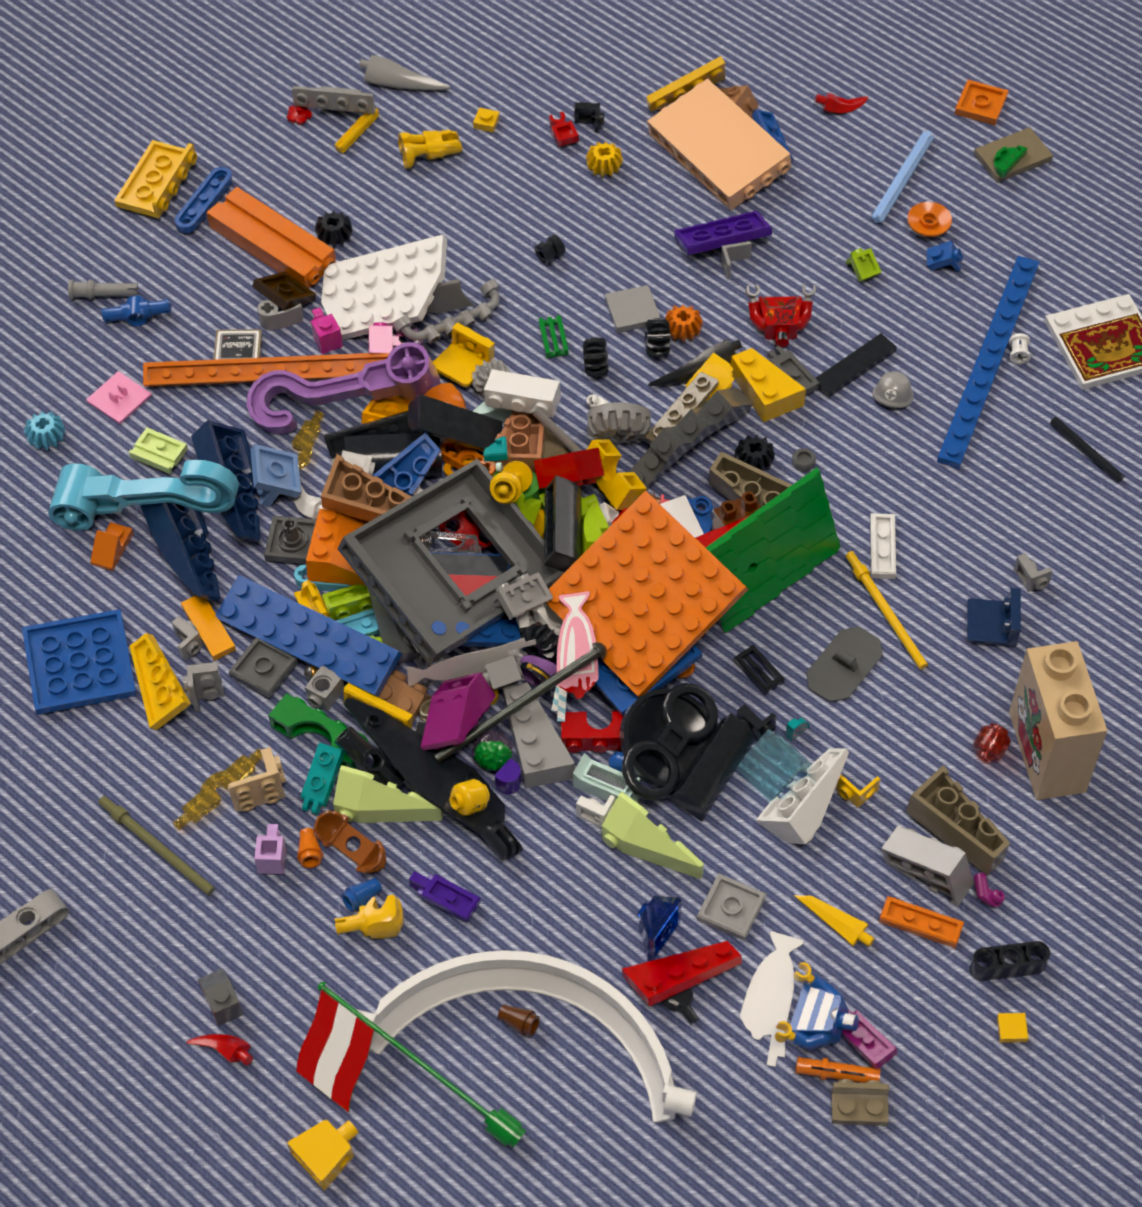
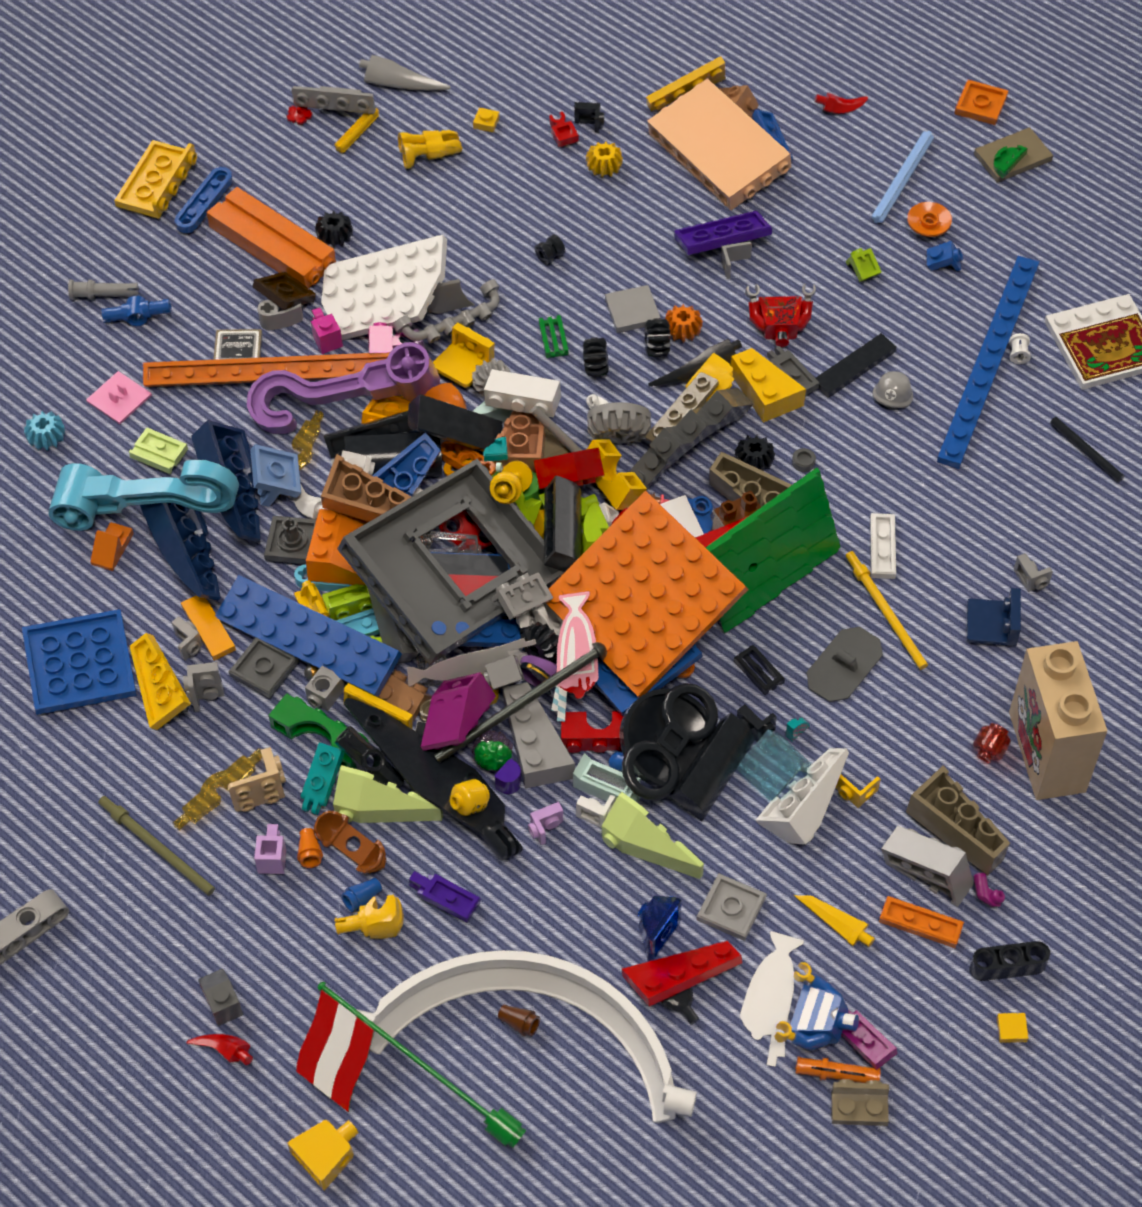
none -> lavender bracket [528,802,563,845]

